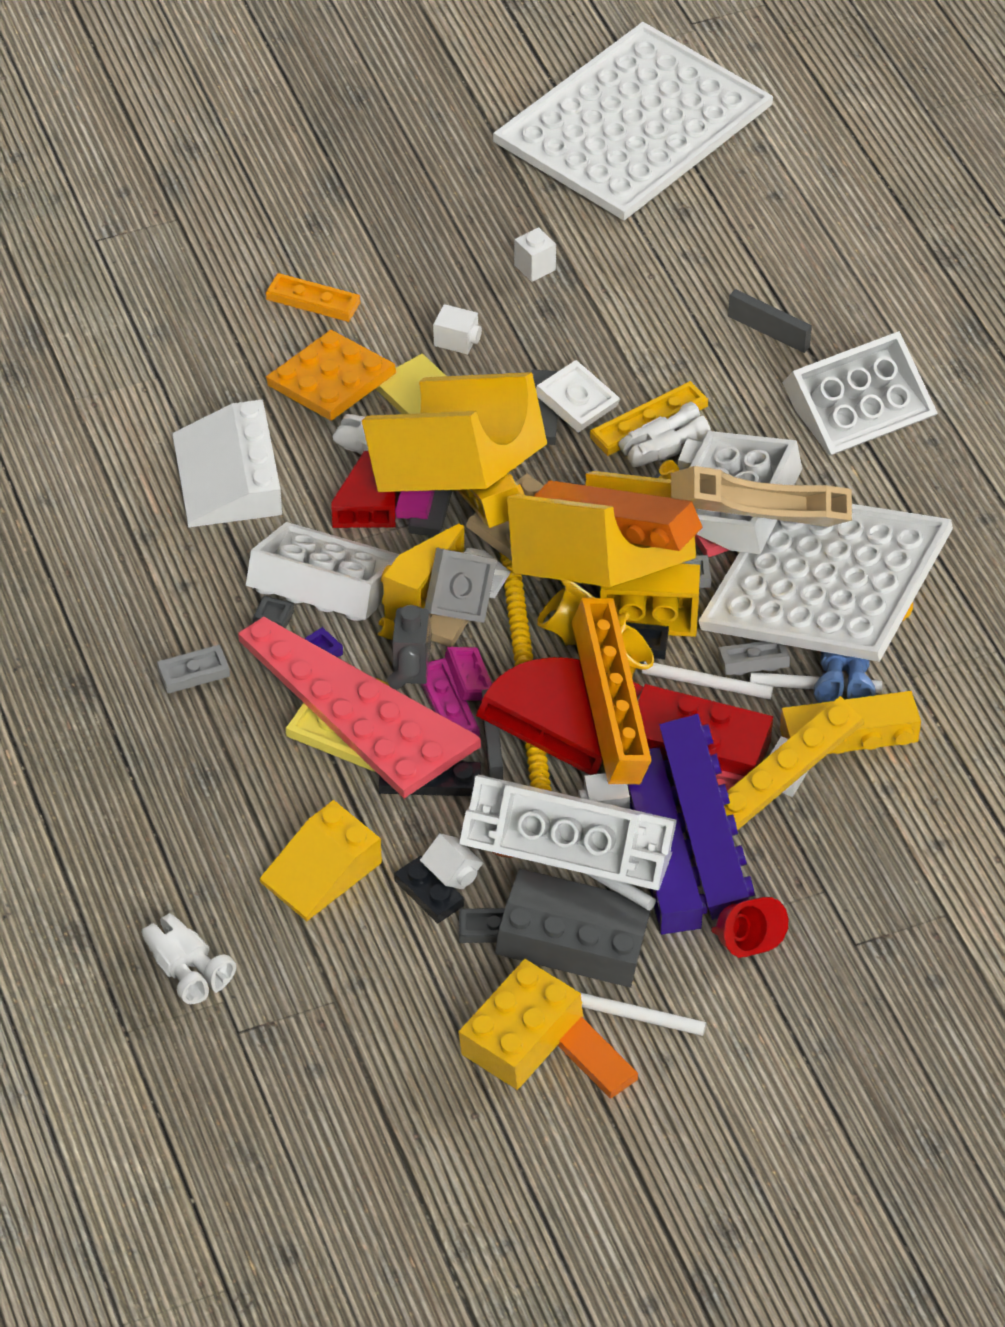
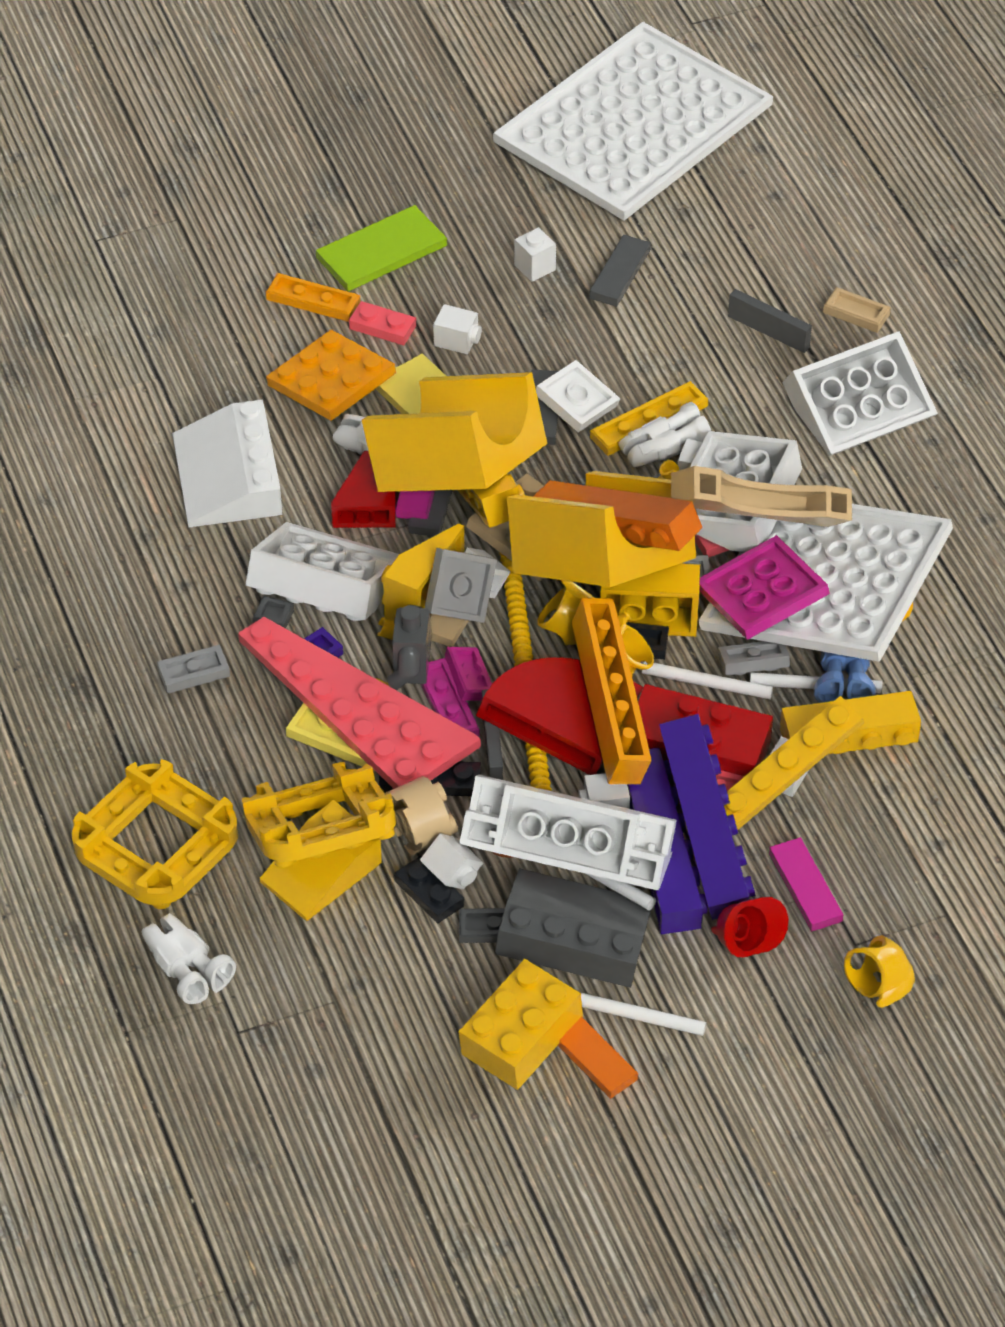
none -> yellow plate [72,759,239,909]
none -> yellow plate [242,762,397,867]
none -> lime tile [316,205,447,292]
none -> coral plate [349,301,416,346]
none -> tan brick [385,776,458,855]
none -> dark grey tile [589,234,651,307]
none -> dark pink plate [699,535,830,640]
none -> dark pink tile [769,837,844,932]
none -> tan tile [823,287,891,333]
none -> yellow piece [844,935,915,1008]

